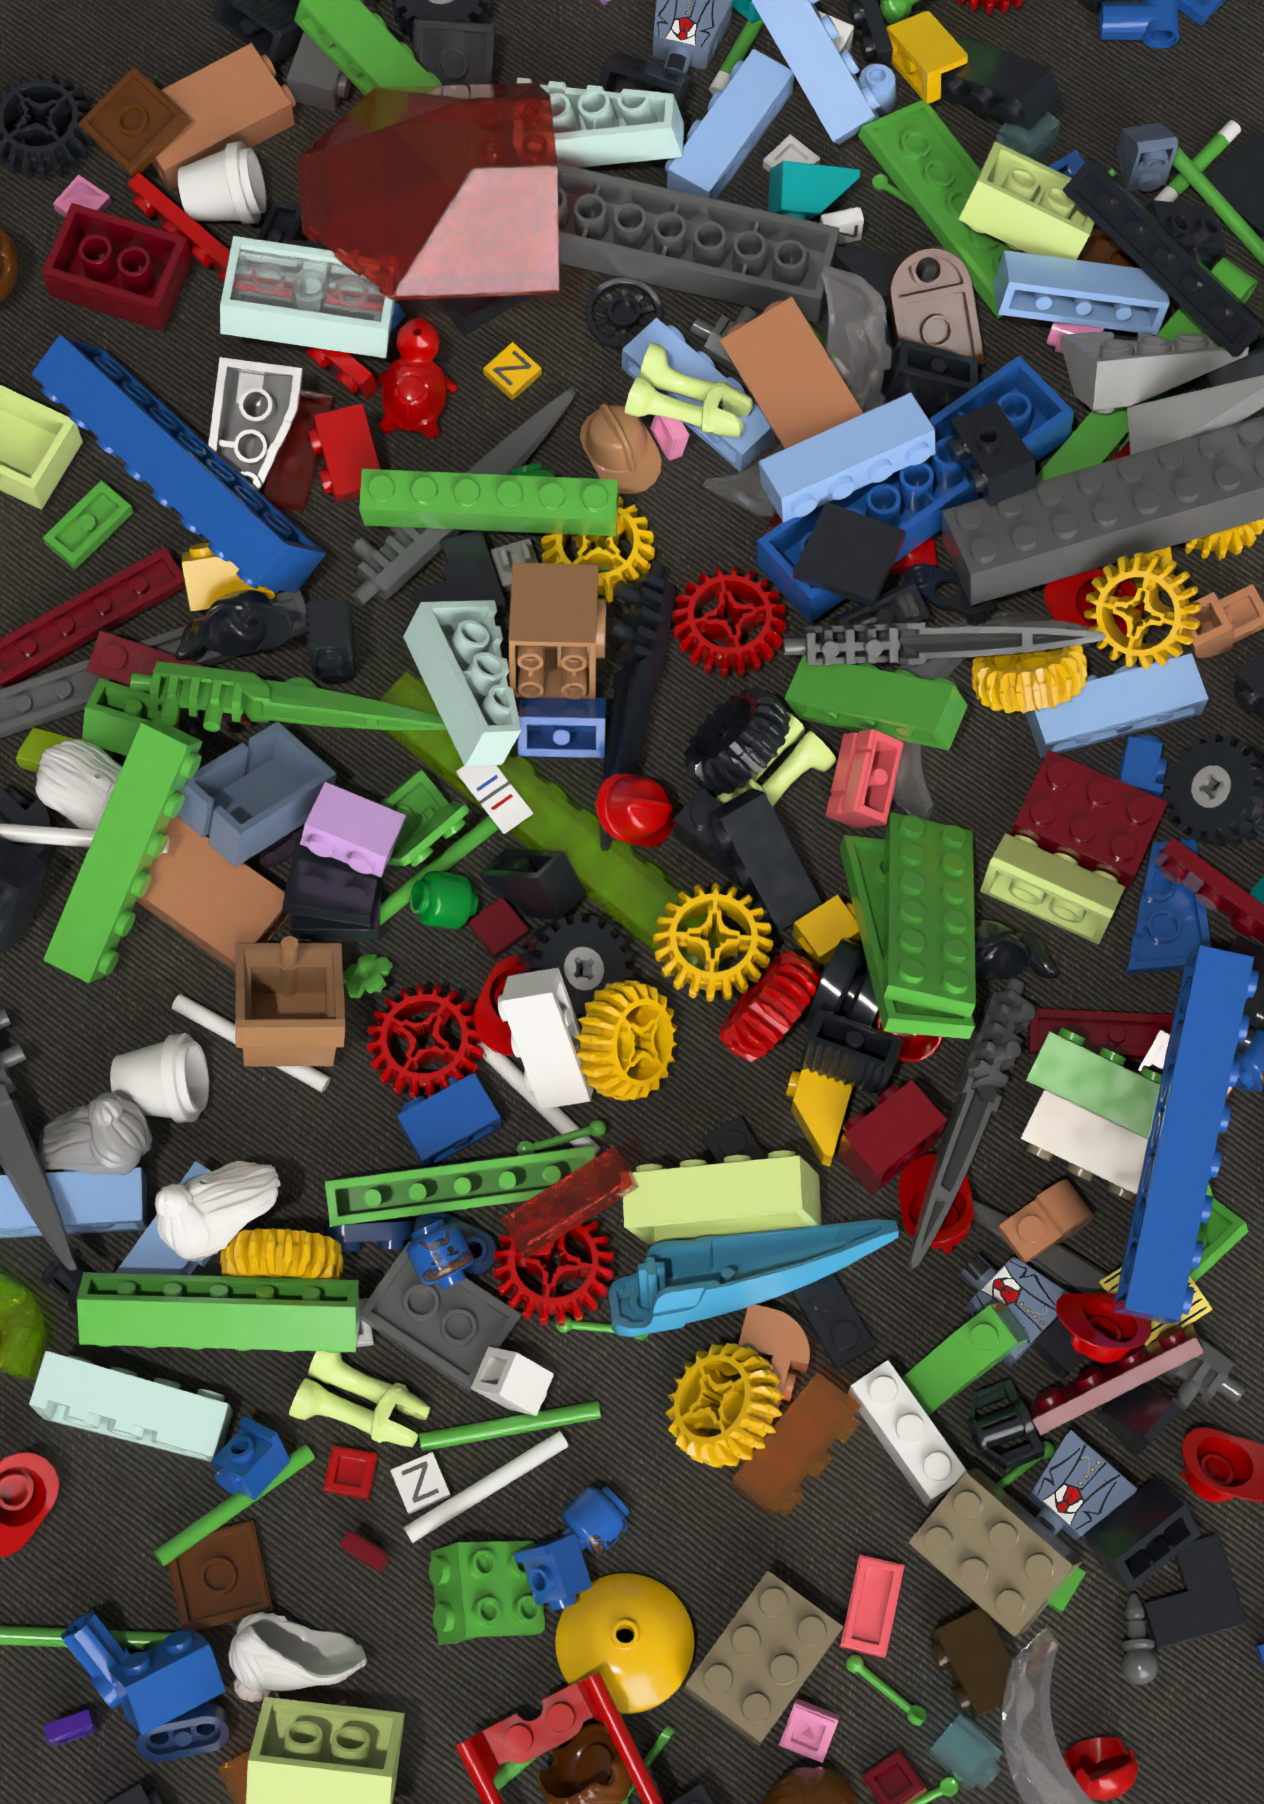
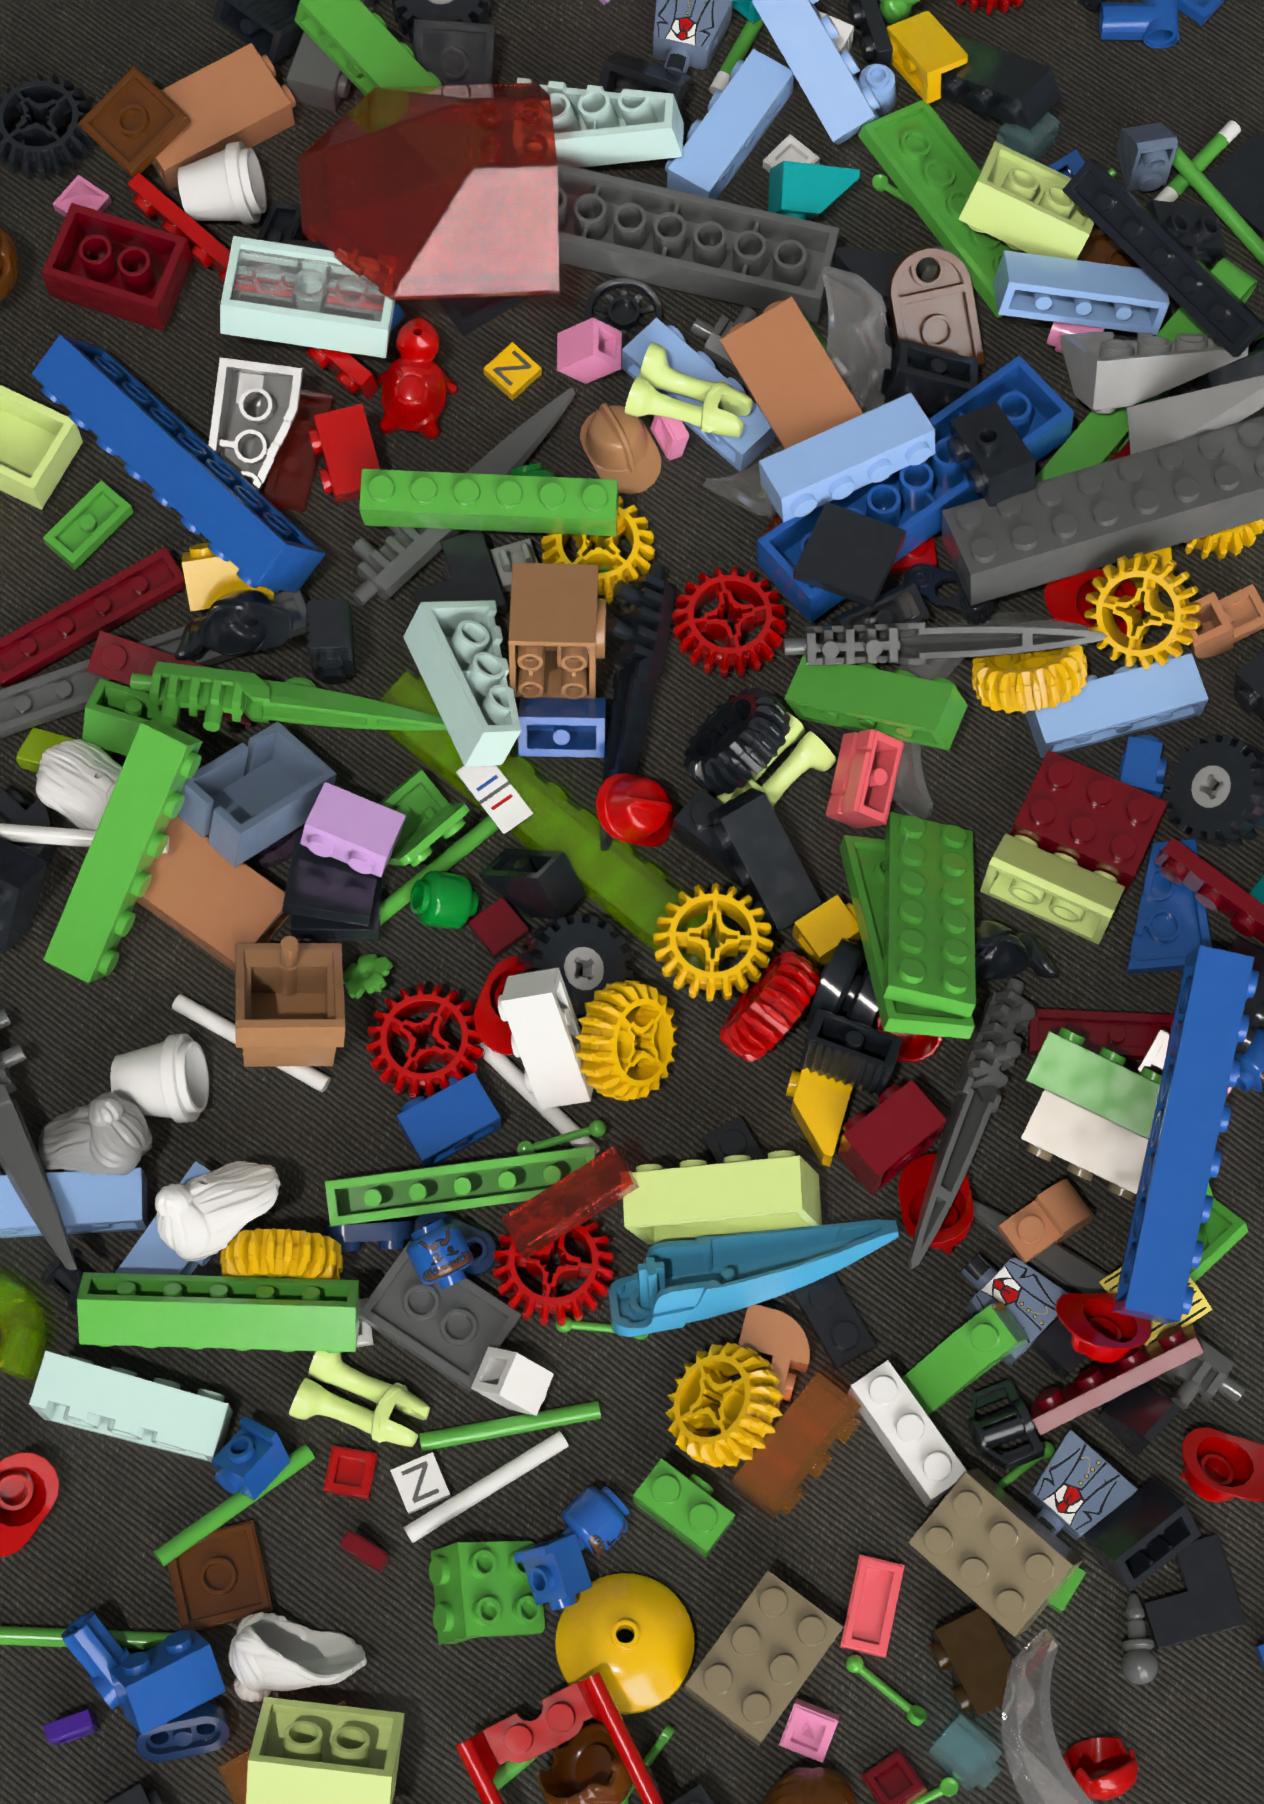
white tile [820,207,864,245] -> none
none -> bright pink brick [557,318,622,384]
none -> bright green brick [633,1458,735,1559]

